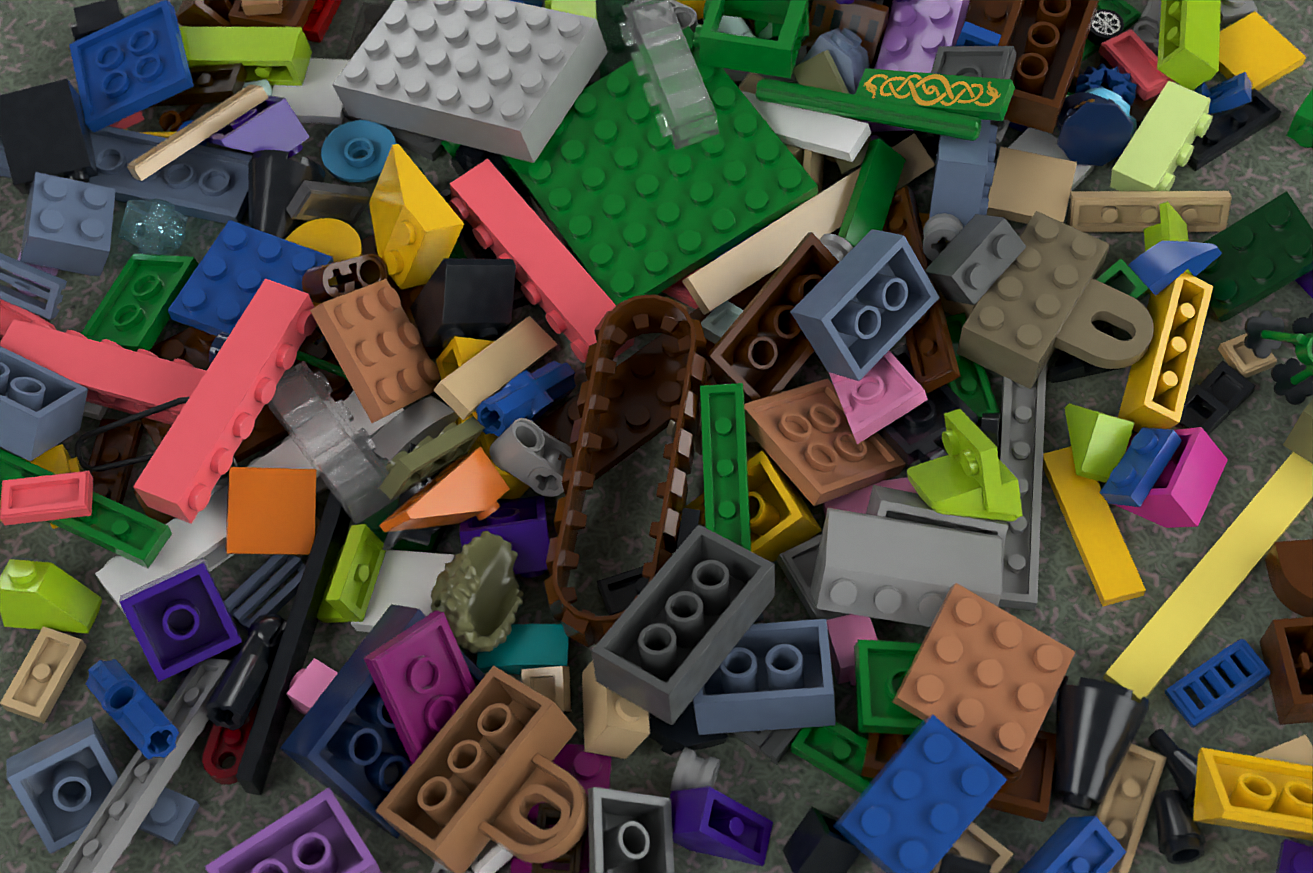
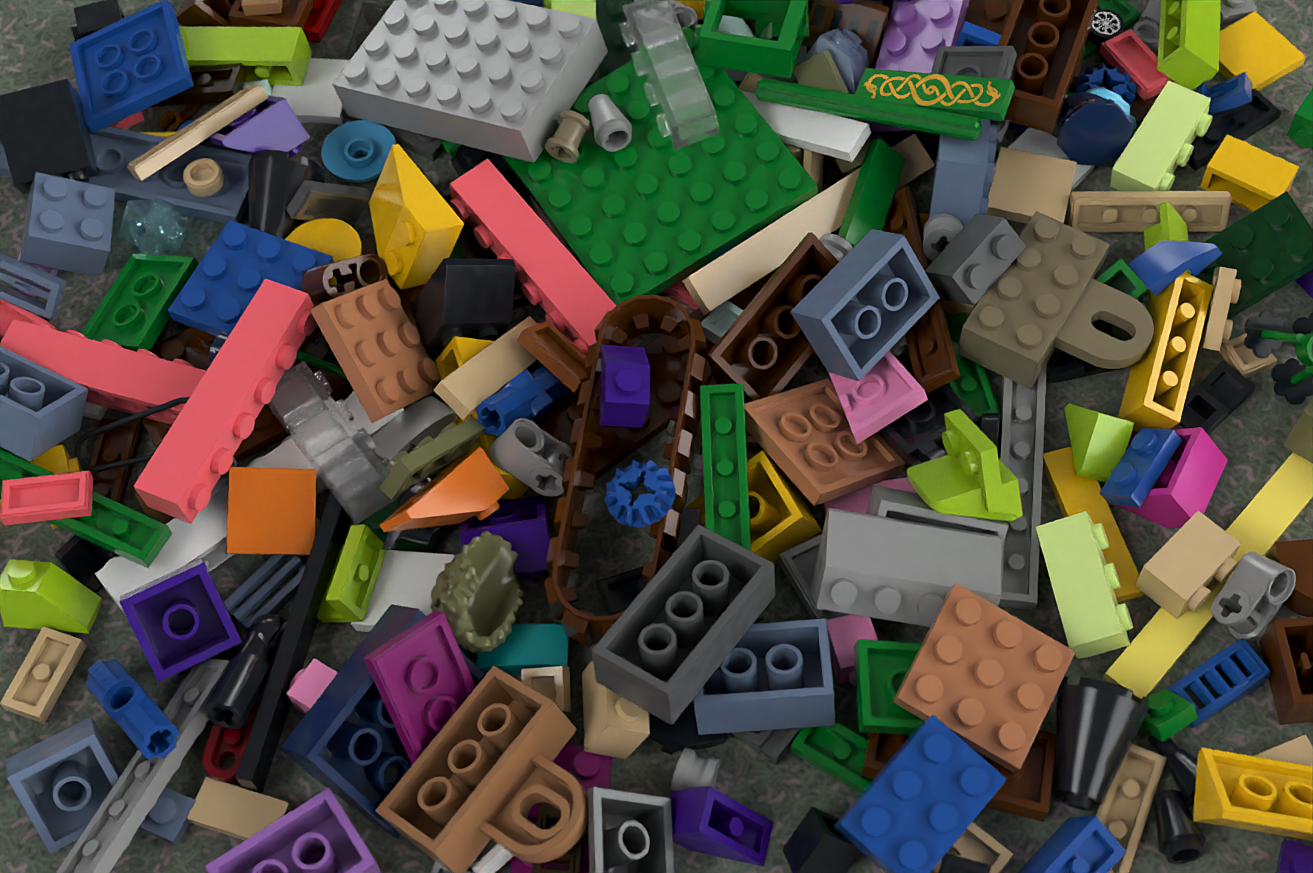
none -> black panel [55,535,118,593]
none -> tan tile [183,158,224,197]
none -> tan tile [187,777,292,840]
none -> dark orange tile [517,321,588,393]
none -> dark tan bush [545,110,593,163]
none -> light grey cone [588,94,632,152]
none -> dark purple slope [600,345,650,428]
none -> blue gear [604,459,675,527]
none -> yellowish green brick [1036,511,1133,659]
none -> tan brick [1135,511,1241,619]
none -> green plate [1140,688,1198,742]
none -> tan plate [1199,267,1241,351]
none -> yellow piece [1200,134,1299,212]
none -> light grey piece [1212,552,1296,642]

